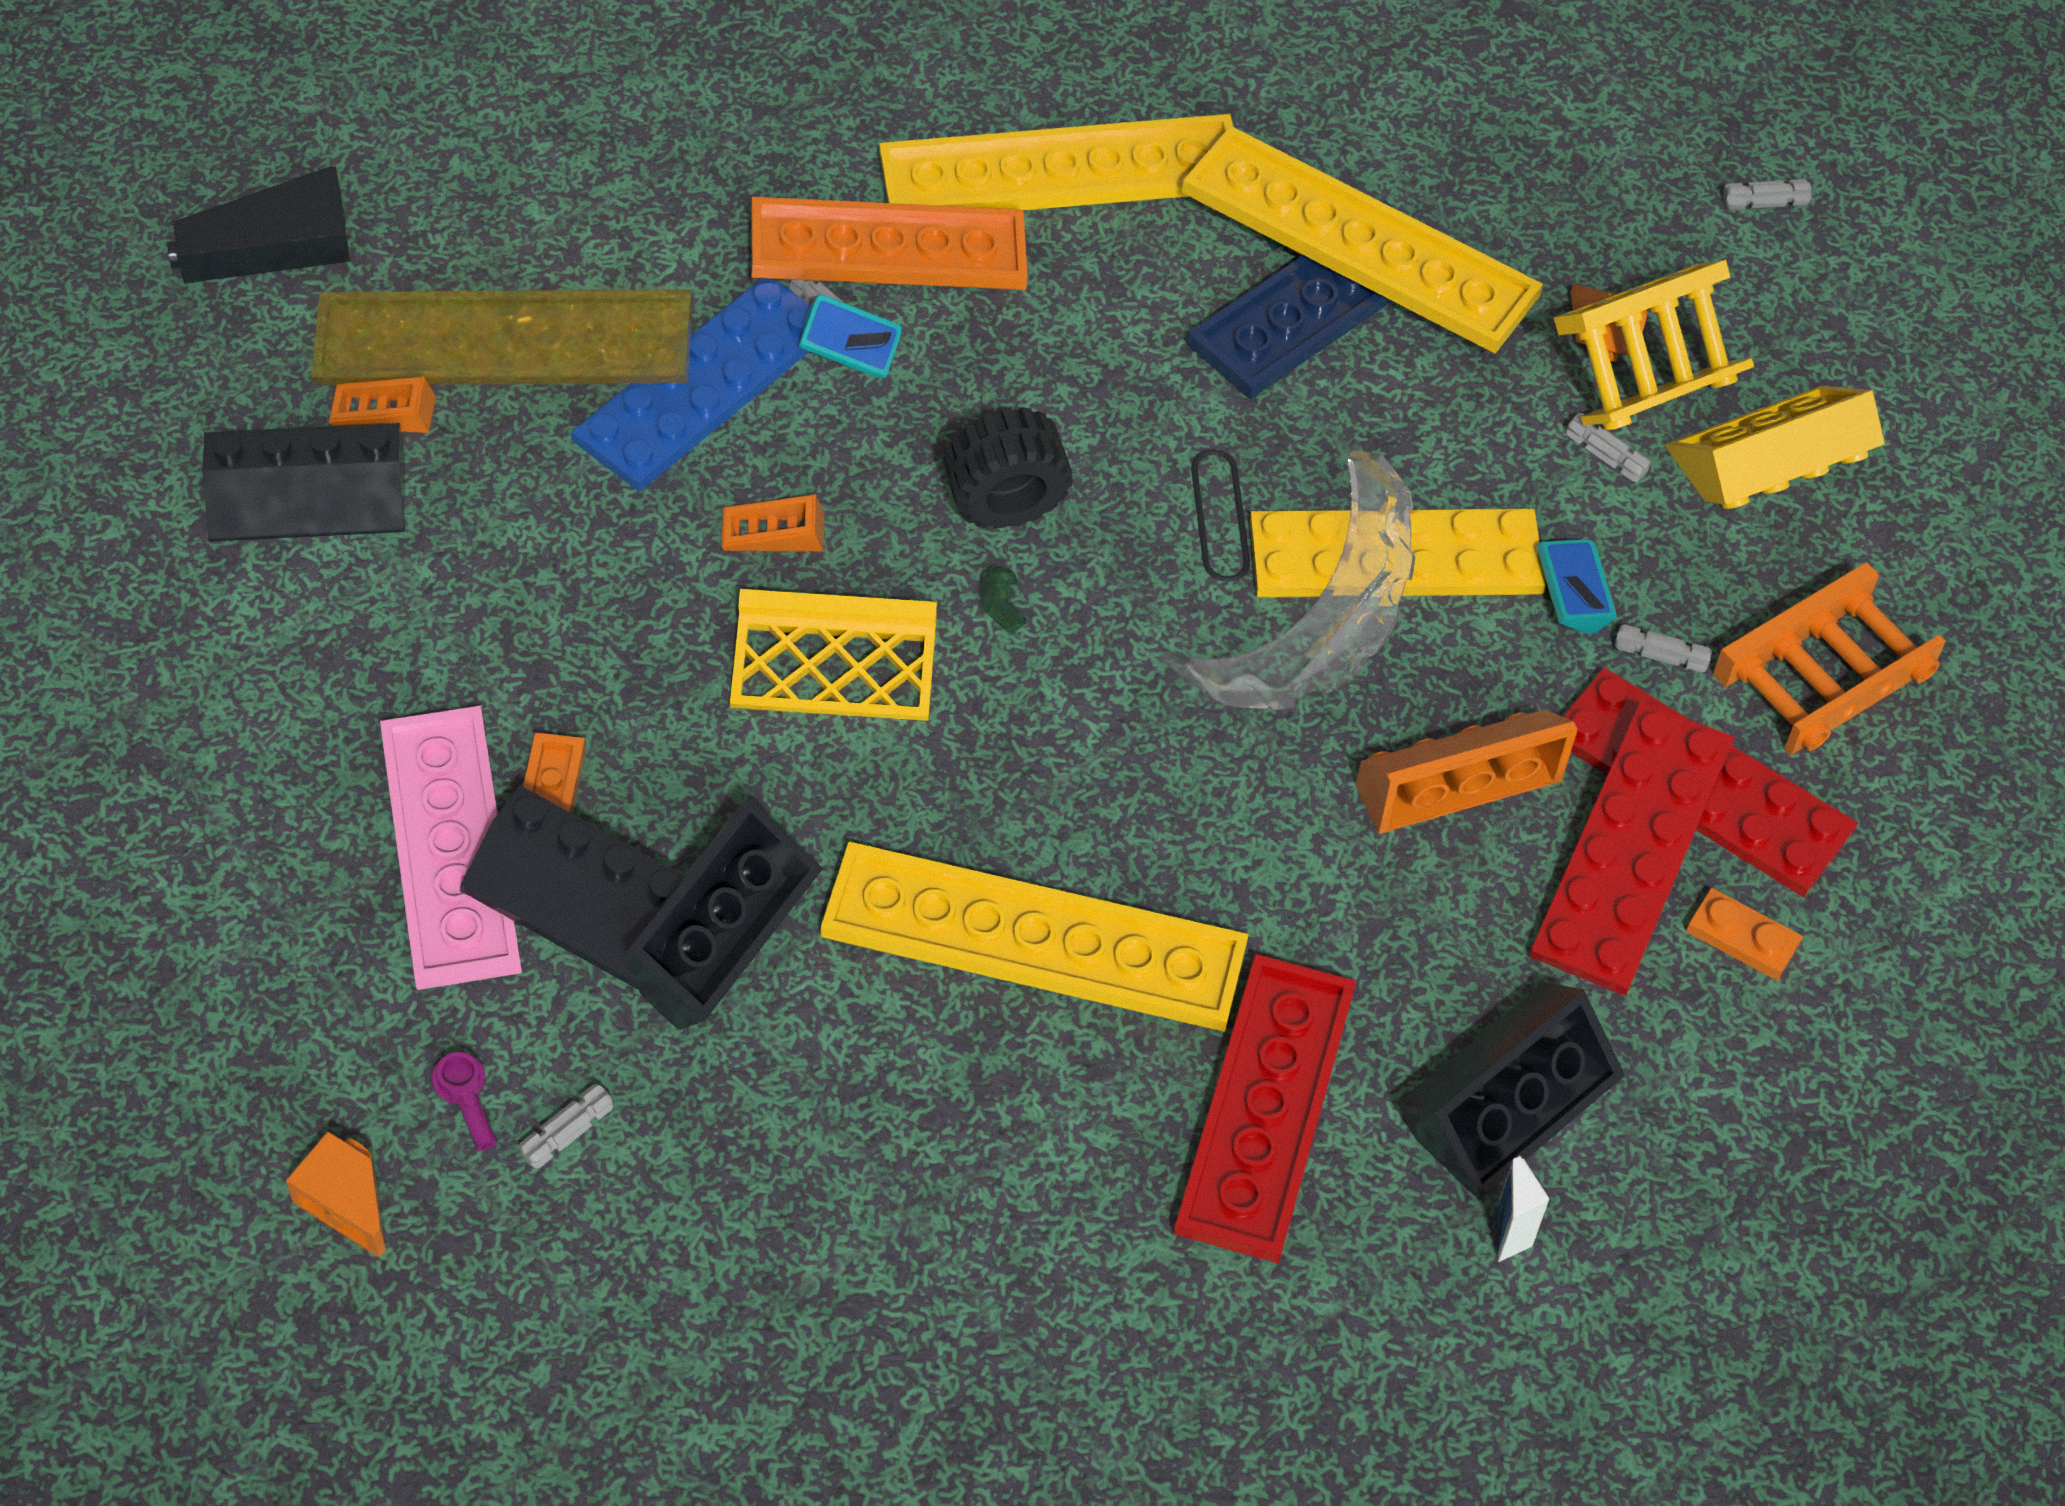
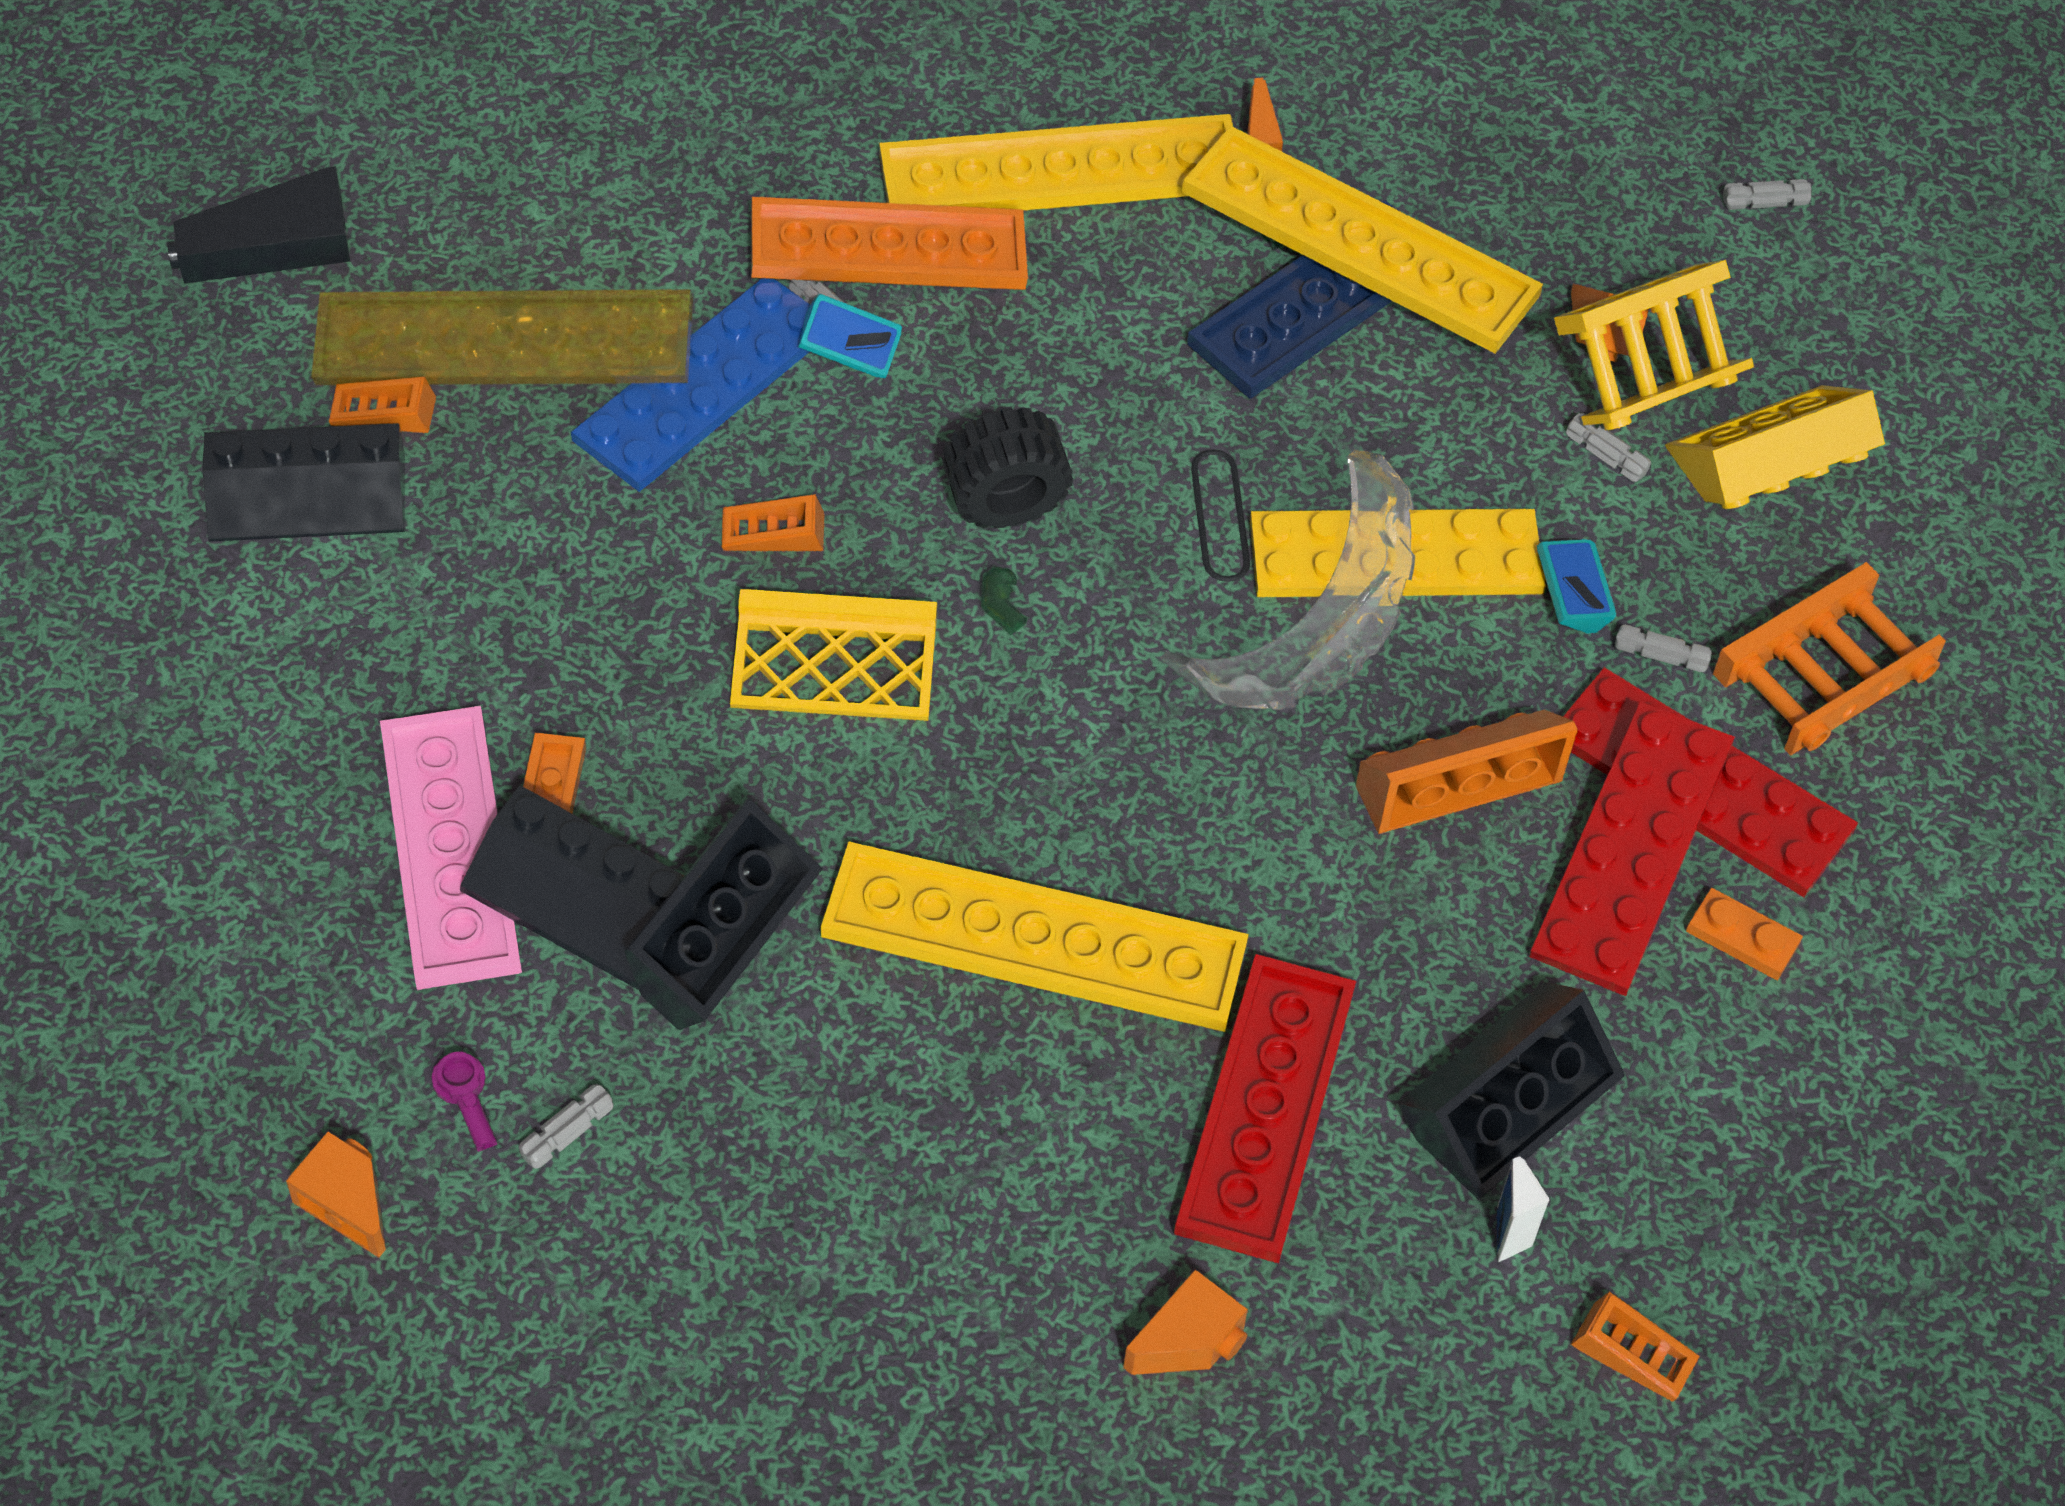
none -> orange slope [1123,1270,1248,1375]
none -> orange slope [1247,77,1283,151]
none -> orange slope [1570,1291,1700,1402]

